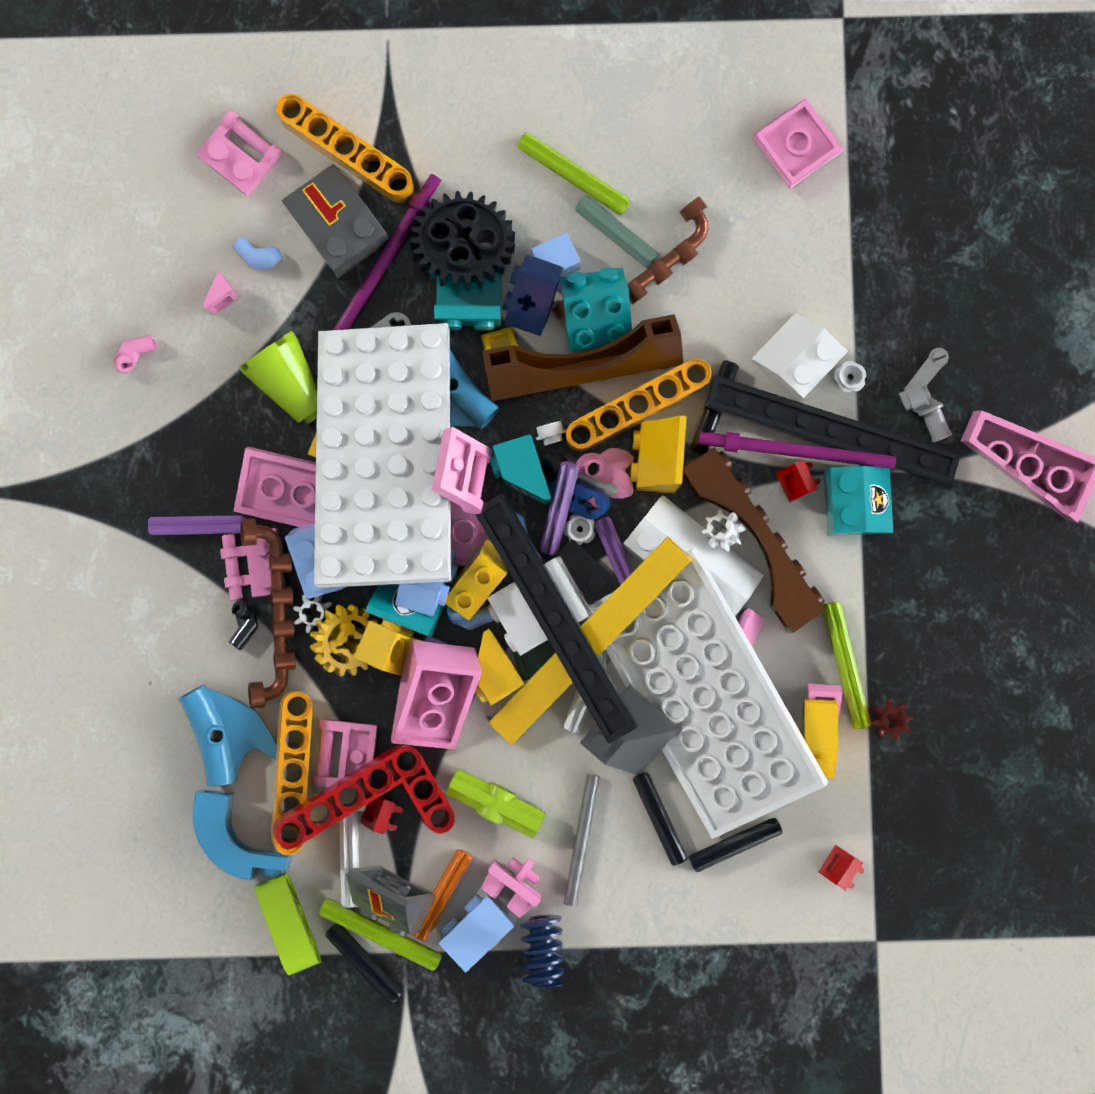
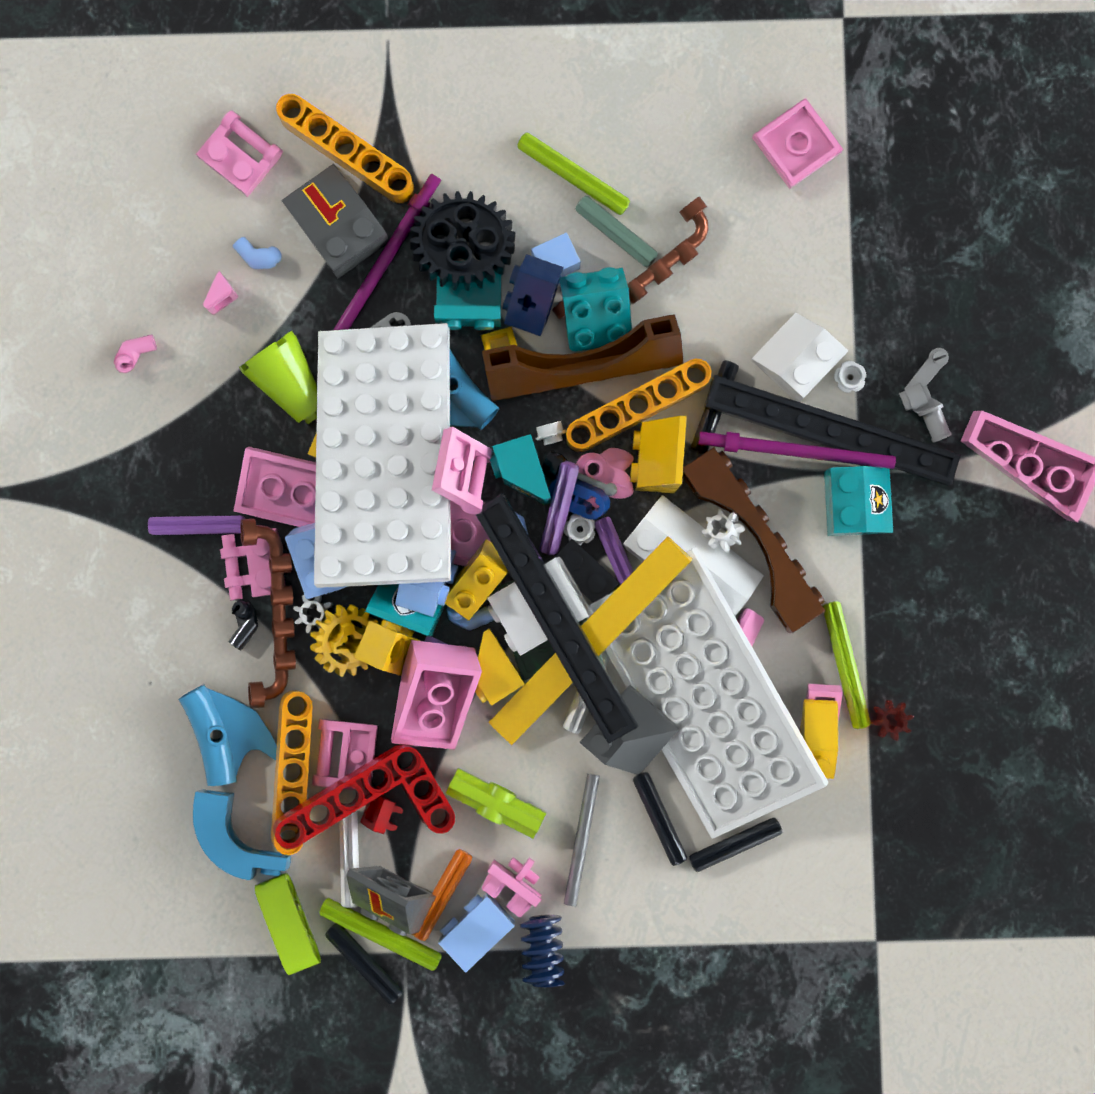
red tile [776,460,821,503] -> none
red tile [818,845,864,891] -> none

